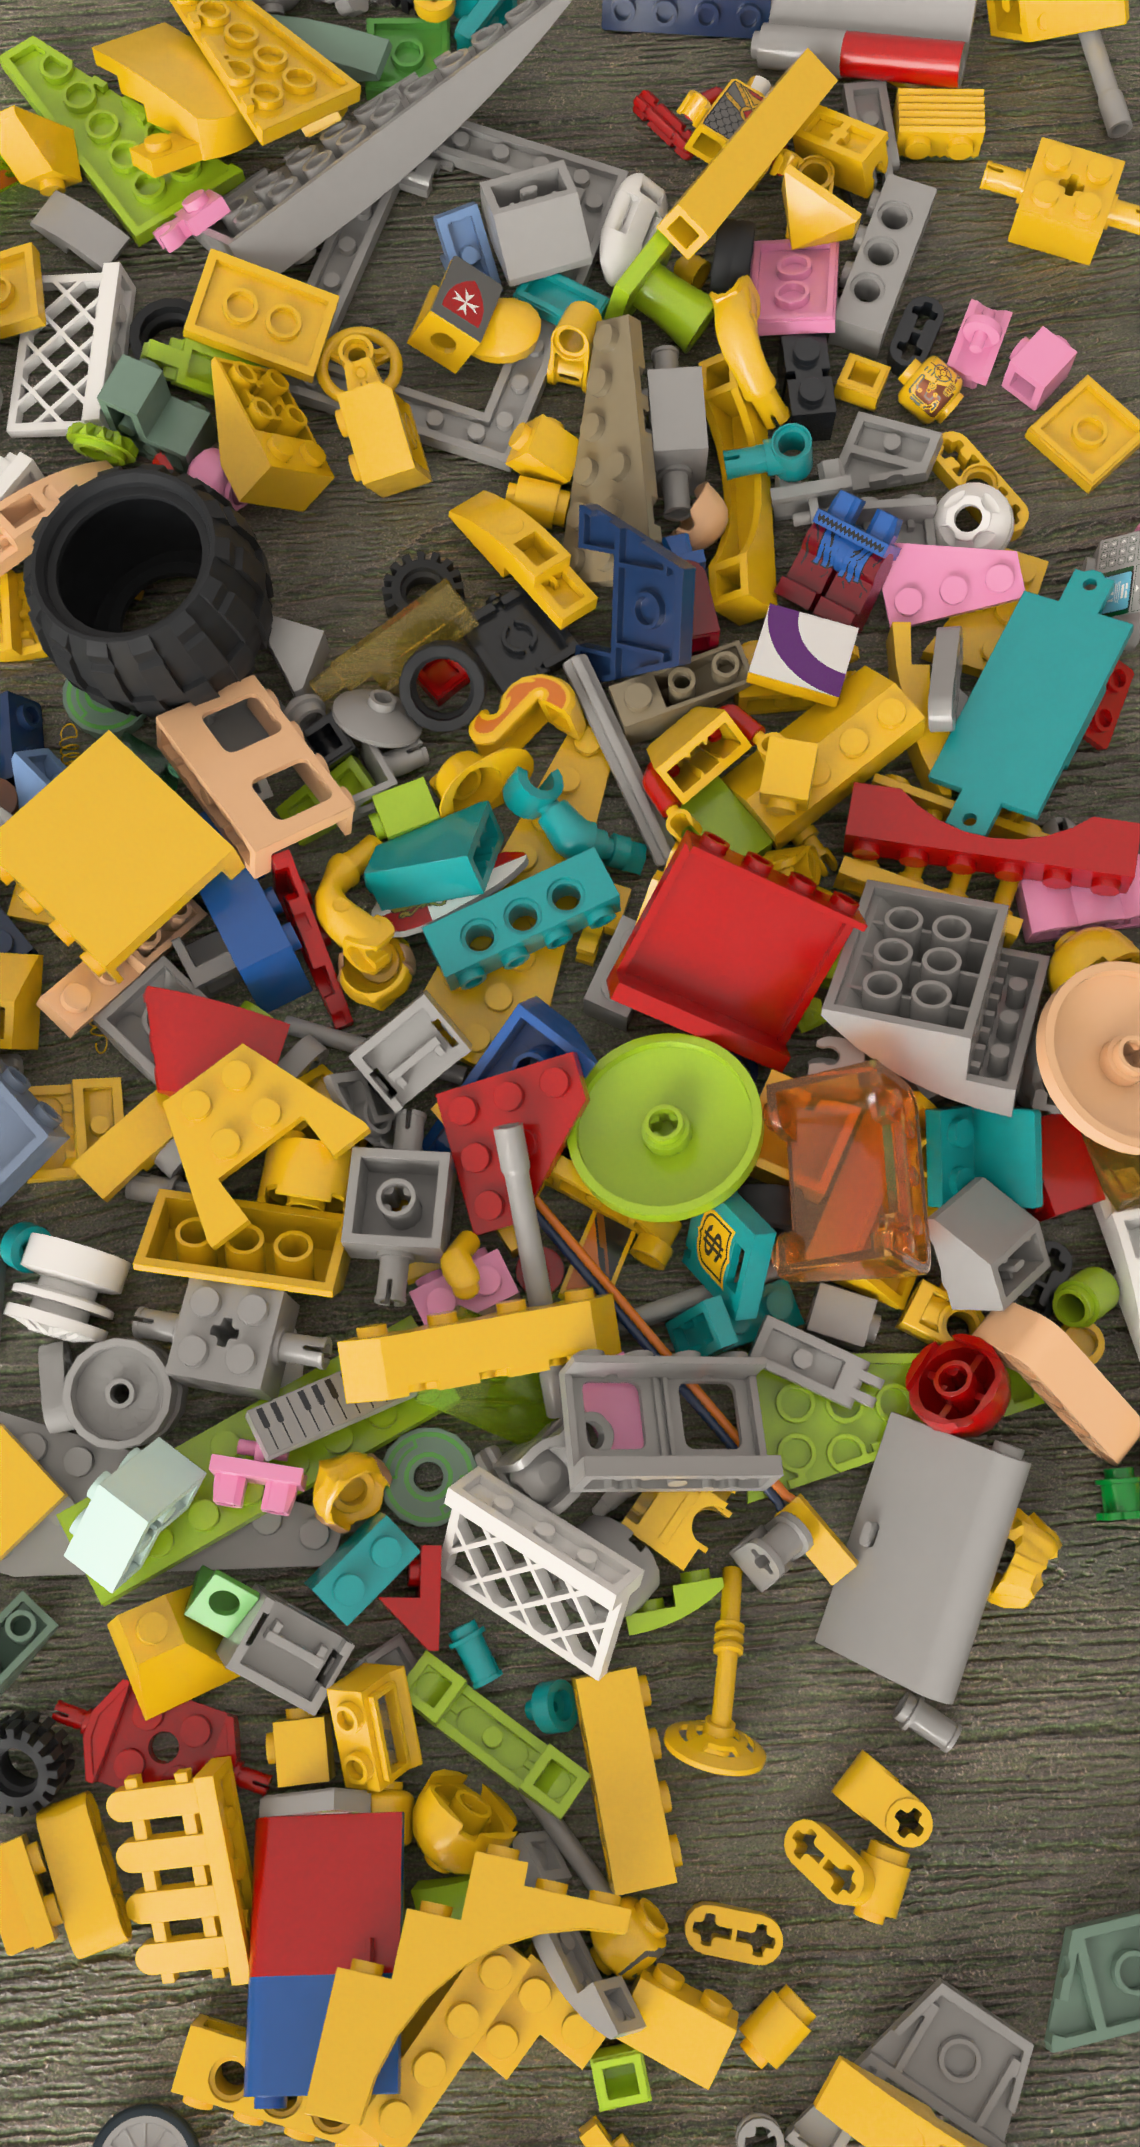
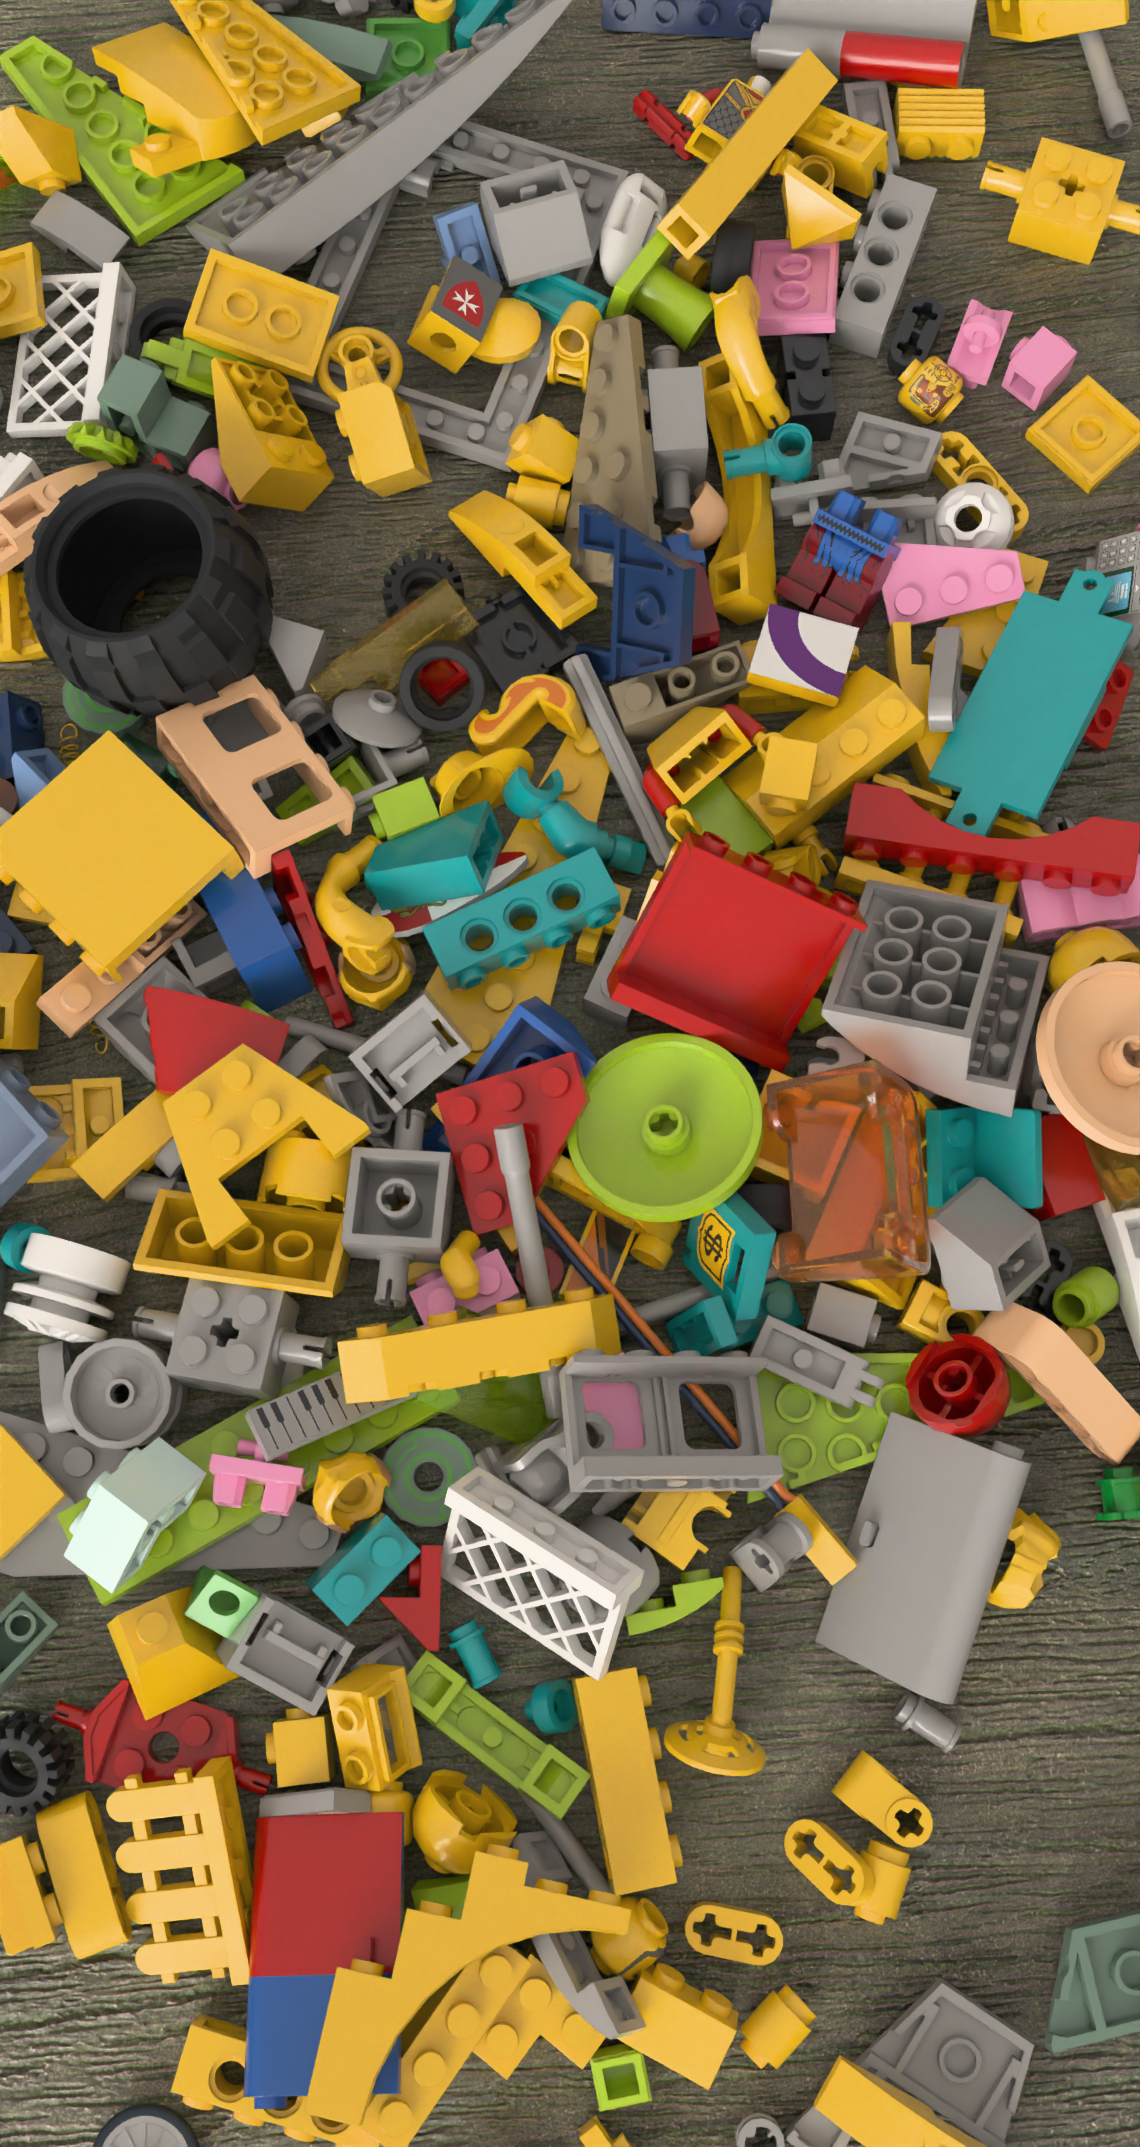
bright pink plate [152,189,231,253] -> none
yellow brick [834,353,891,412] -> none

